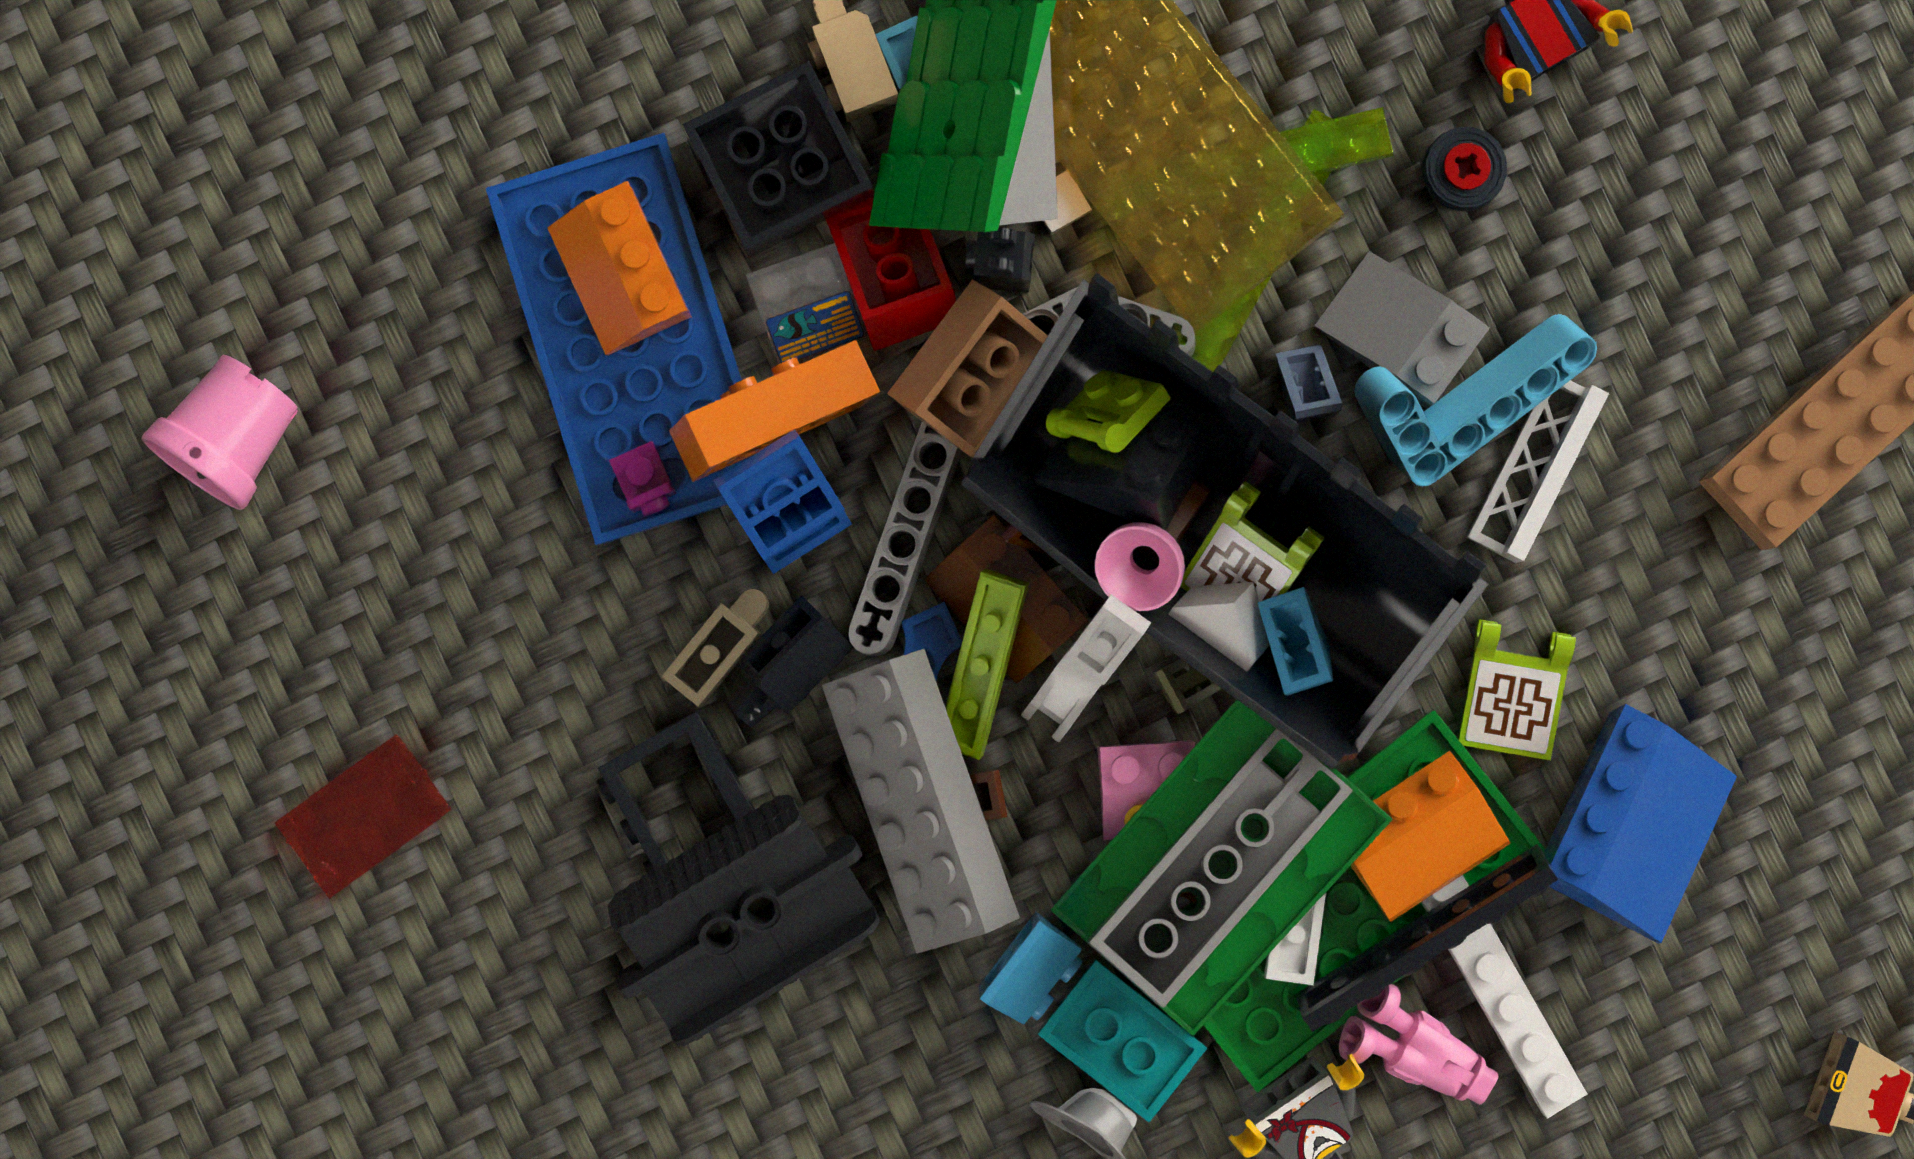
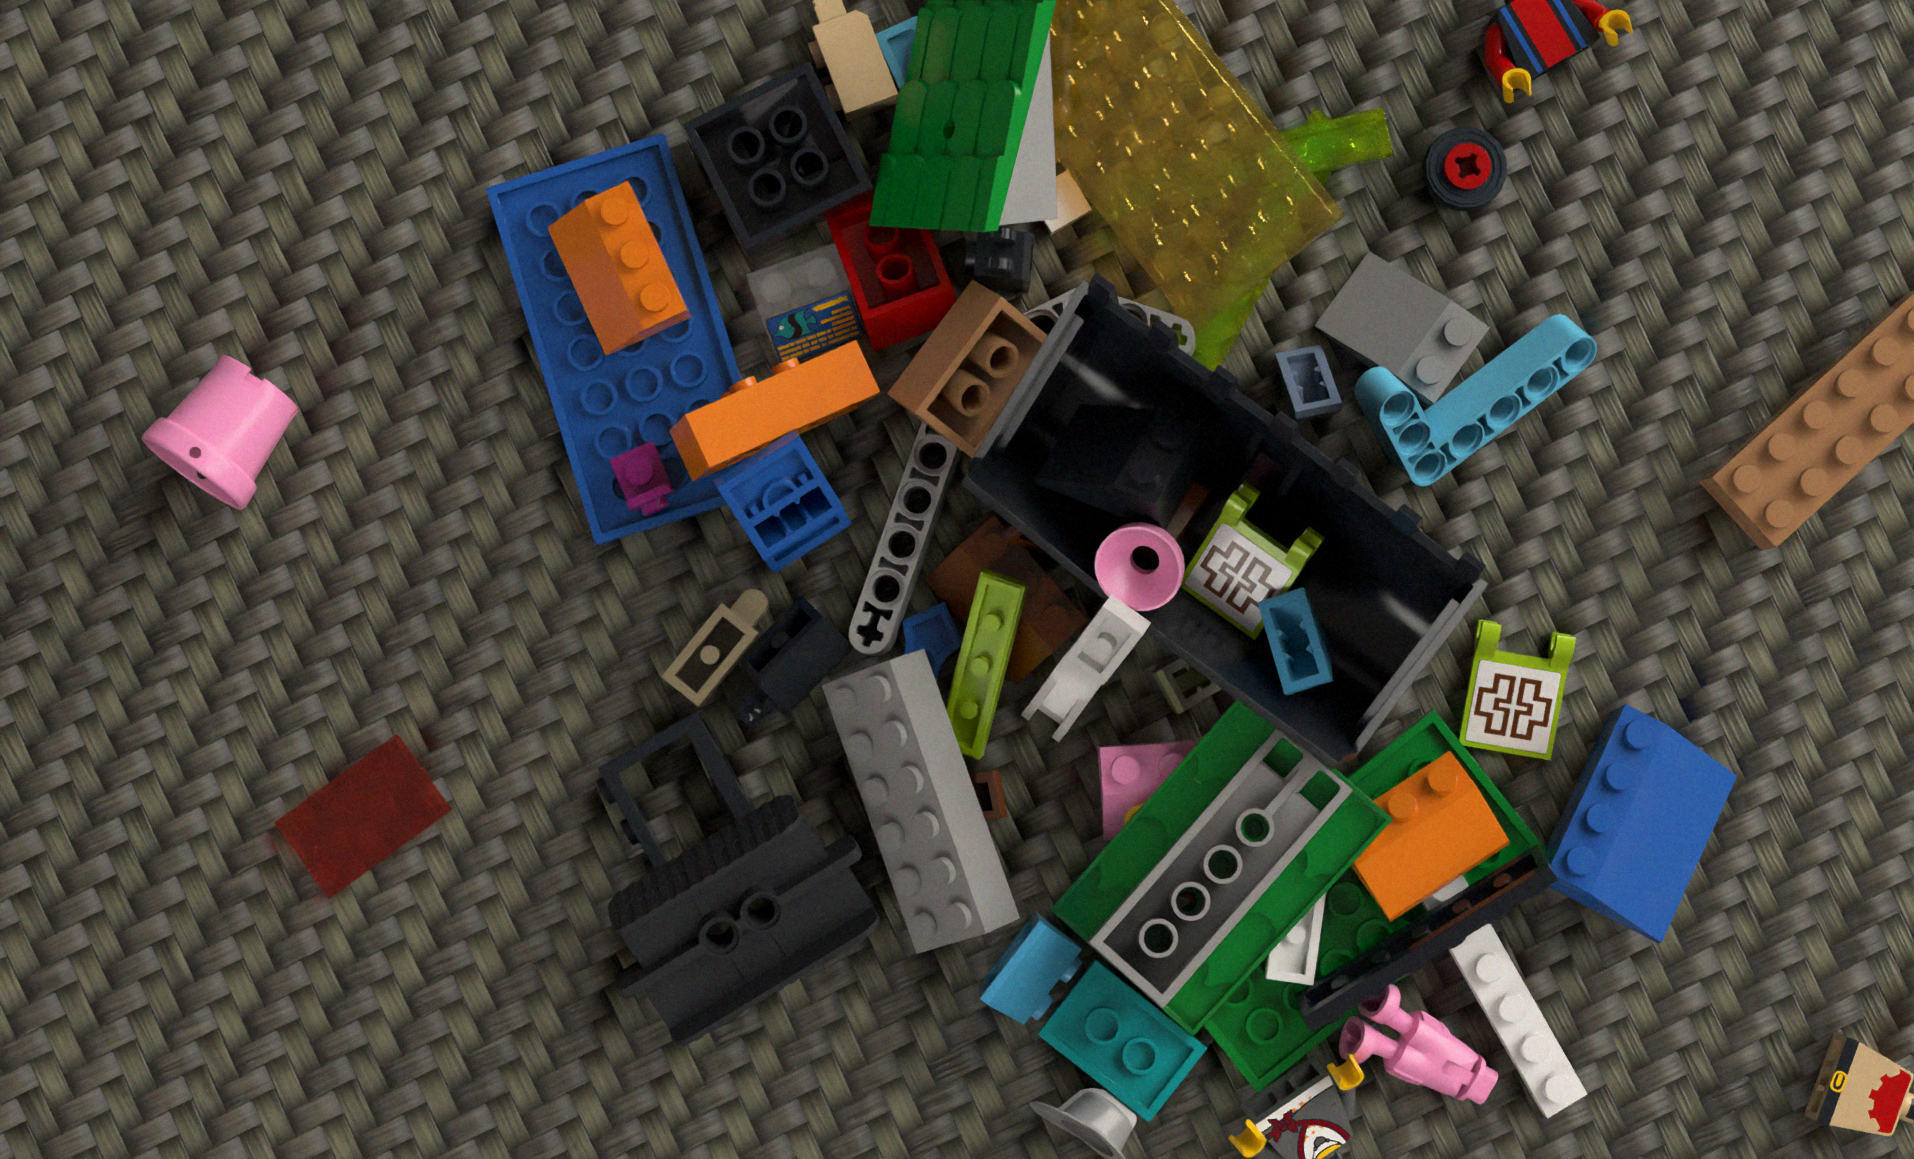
lime plate [1046,369,1171,453] -> none
white slope [1169,582,1270,671] -> none
white fence [1466,380,1609,563] -> none

